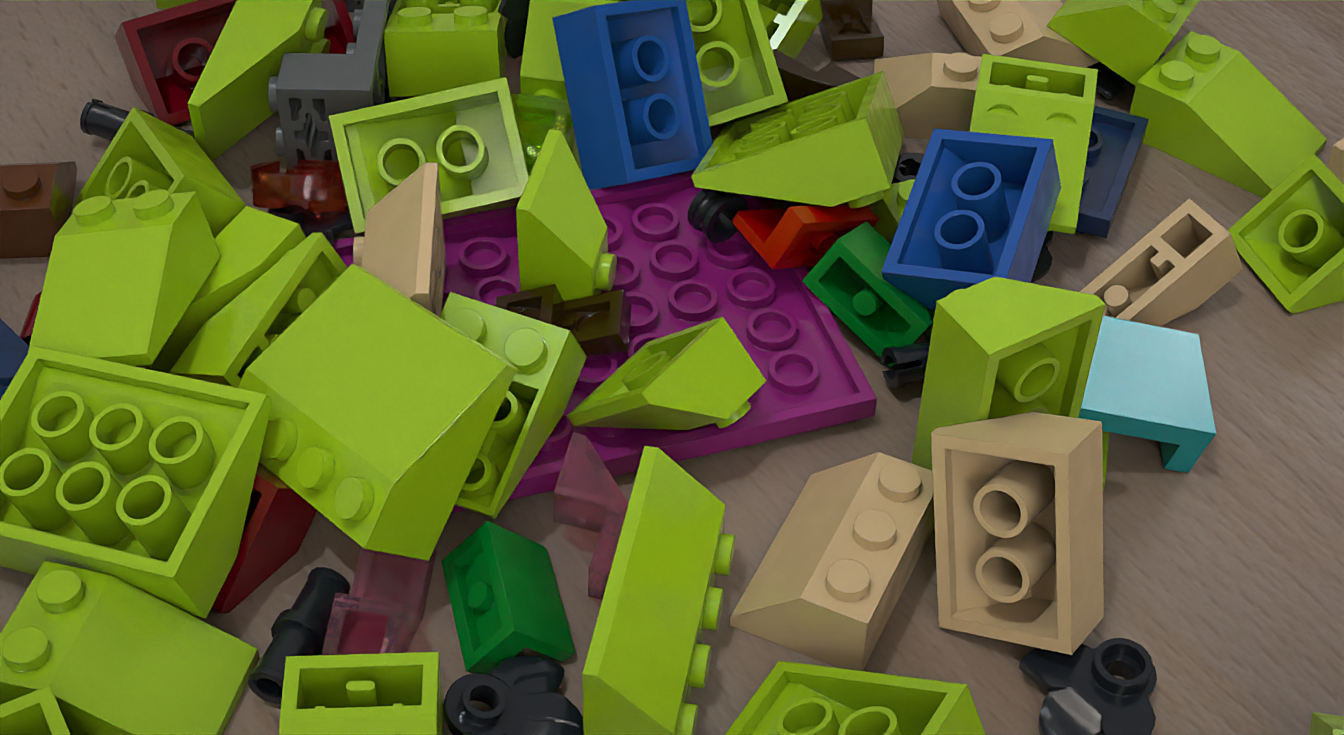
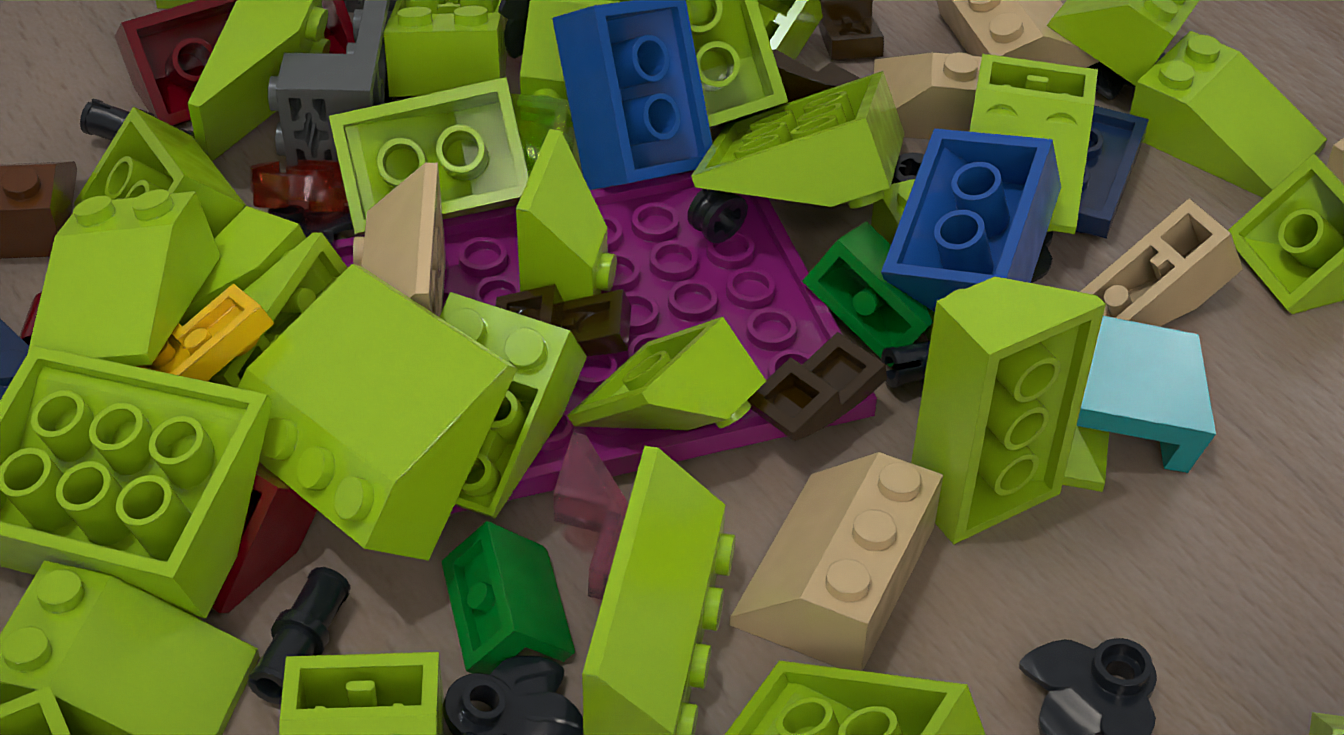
clear pink slope [322,547,437,655] -> none
red panel [732,204,879,269] -> none
tan slope [931,412,1104,655] -> none
none -> yellow plate [136,283,275,382]
none -> dark brown slope [748,332,887,441]

